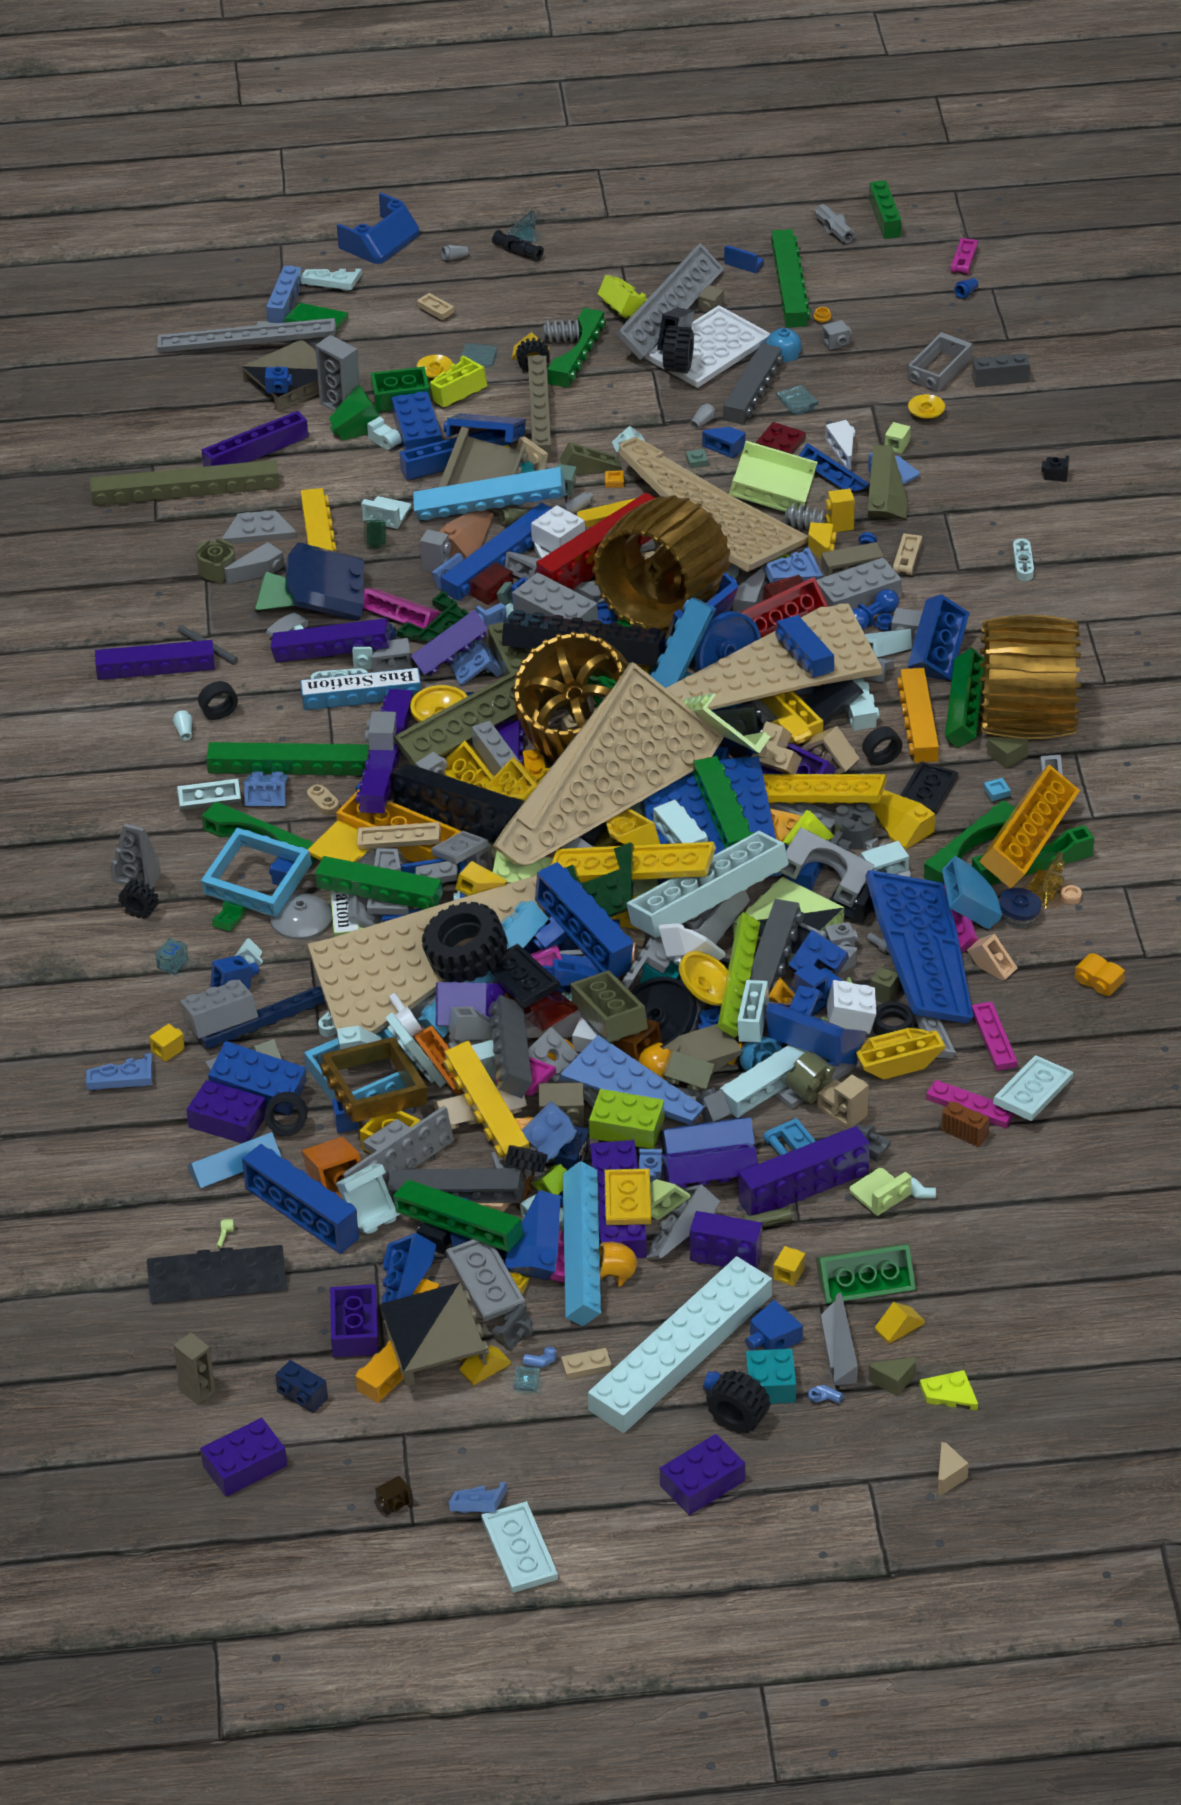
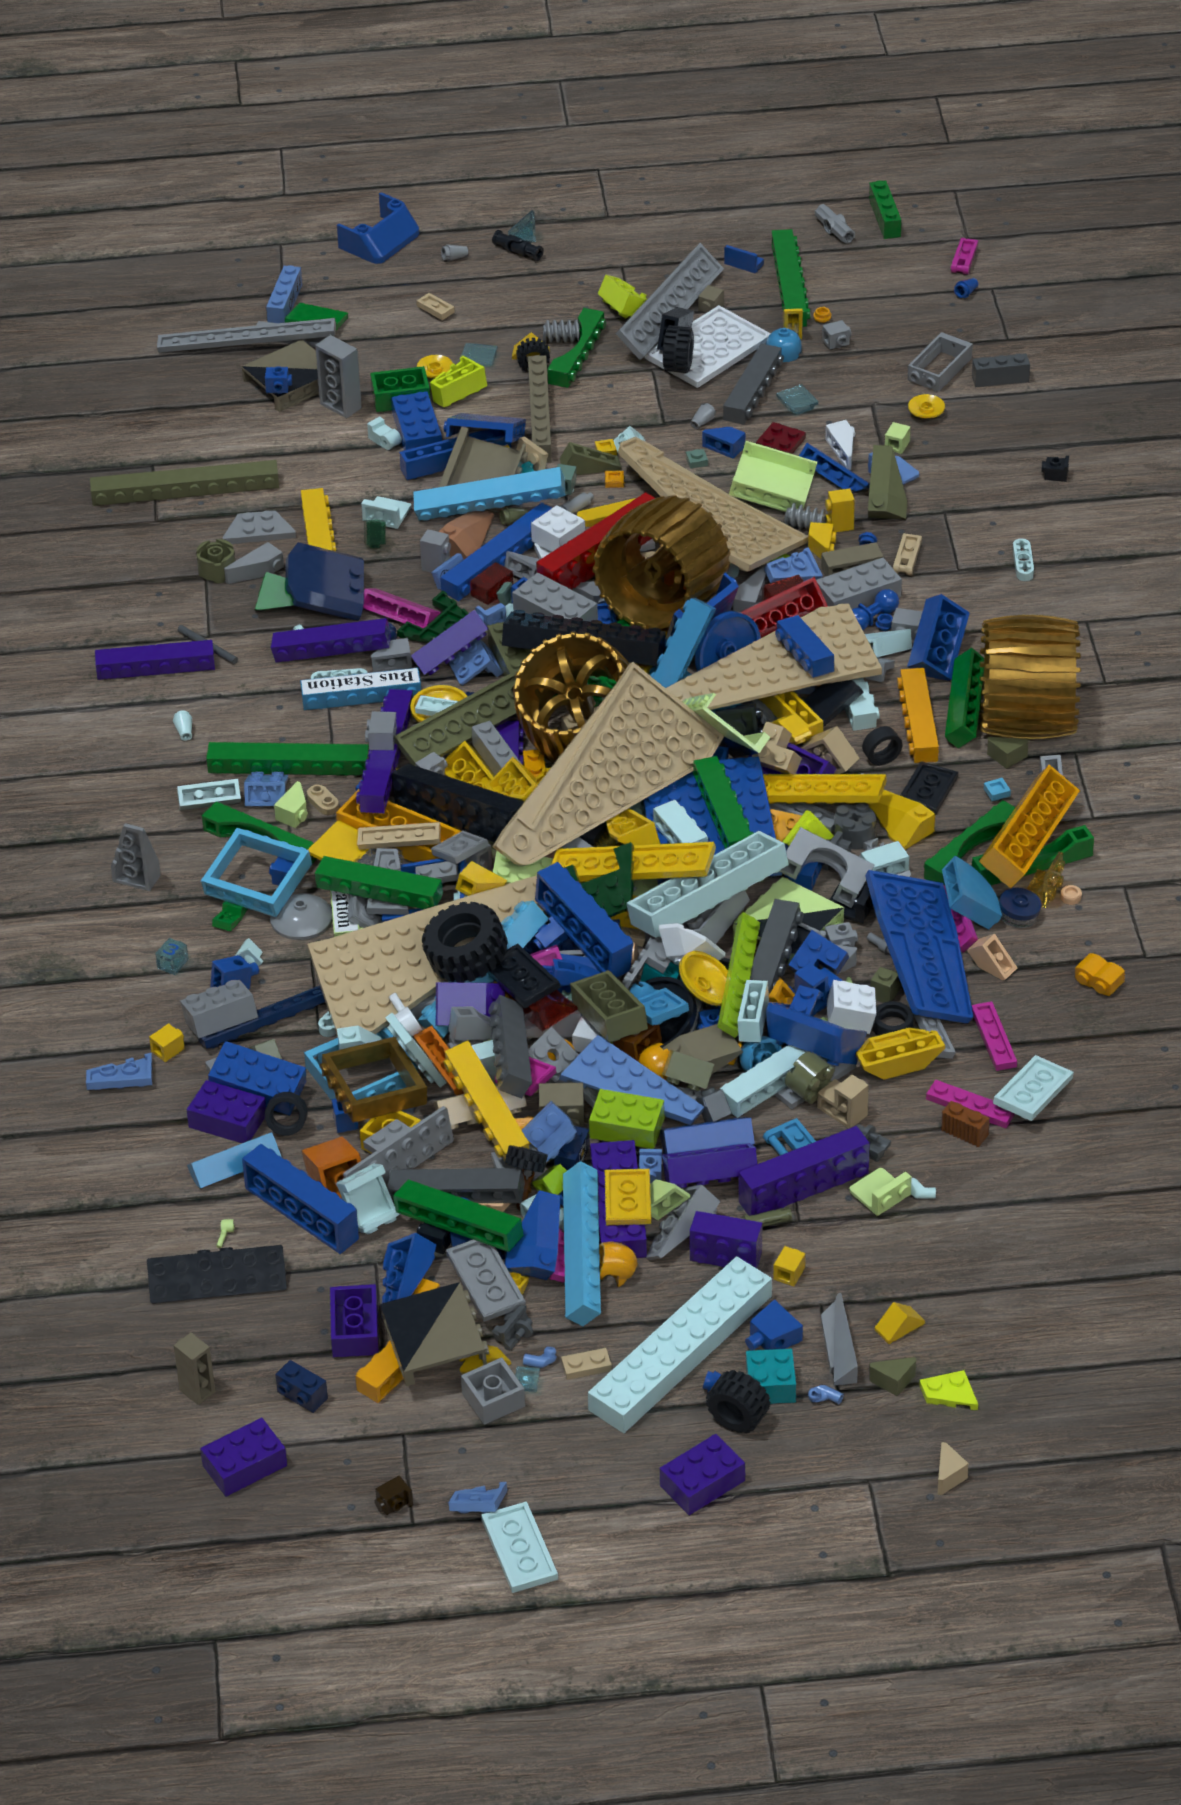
black tyre [118,879,159,919] -> none
black tyre [198,681,238,720] -> none
dark purple brick [201,411,309,467] -> none
light grey slope [266,612,309,637] -> none
light aqua wing [301,269,362,291] -> none
green slope [329,384,382,440] -> none
light aqua bracket [352,647,374,669] -> none
green slope [815,1243,916,1304] -> none
none -> yellowish green slope [274,781,308,828]
none -> light aqua plate [415,695,458,716]
none -> light grey brick [461,1357,525,1425]
none -> yellow plate [595,439,617,456]
none -> dark azure plate [629,981,689,1026]
none -> yellow slope [783,309,803,339]

